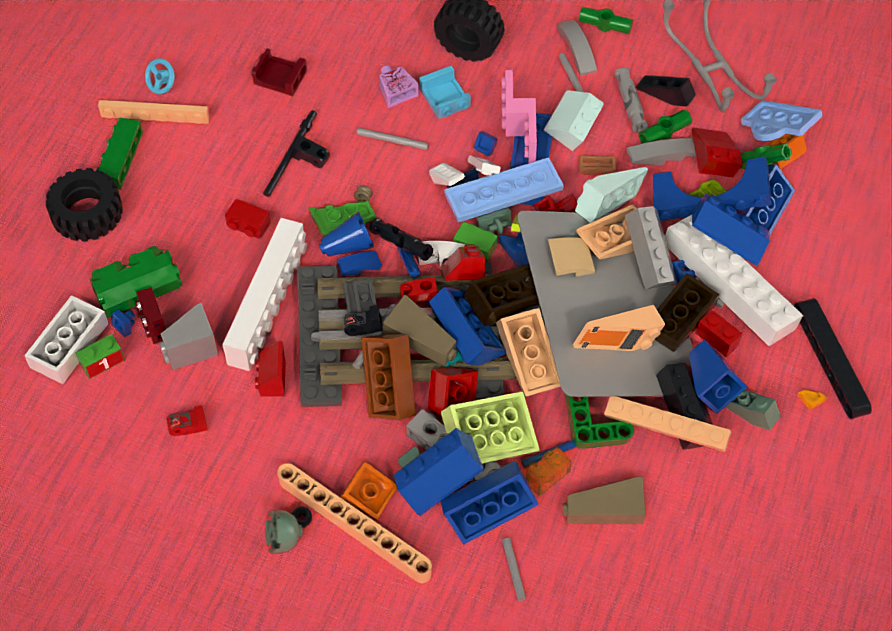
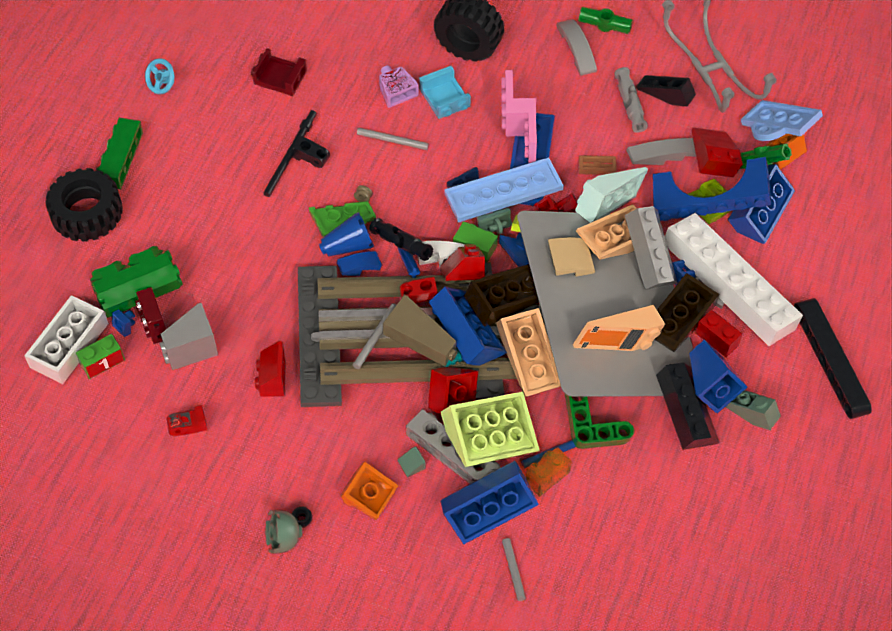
light nougat plate [98,100,210,124] -> none
white brick [223,218,307,371] -> none
red brick [225,199,271,239] -> none
light nougat beam [277,463,432,583] -> none
dark grey plate [343,279,377,313] -> none
black leg [344,305,383,336] -> none
dark orange slope [361,334,416,420] -> none
blue slope [394,428,484,516] -> none
white slope [429,163,465,186] -> none
white hinge [468,155,501,176] -> none
blue tile [474,131,497,156] -> none
light aqua slope [544,90,604,151] -> none
light grey bar [559,53,584,92] -> none
dark tan slope [562,476,645,524] -> none
light nougat plate [604,396,731,452] -> none
green piece [638,110,692,144] -> none
blue slope [692,193,770,266] -> none
light orange tile [797,390,827,410] -> none

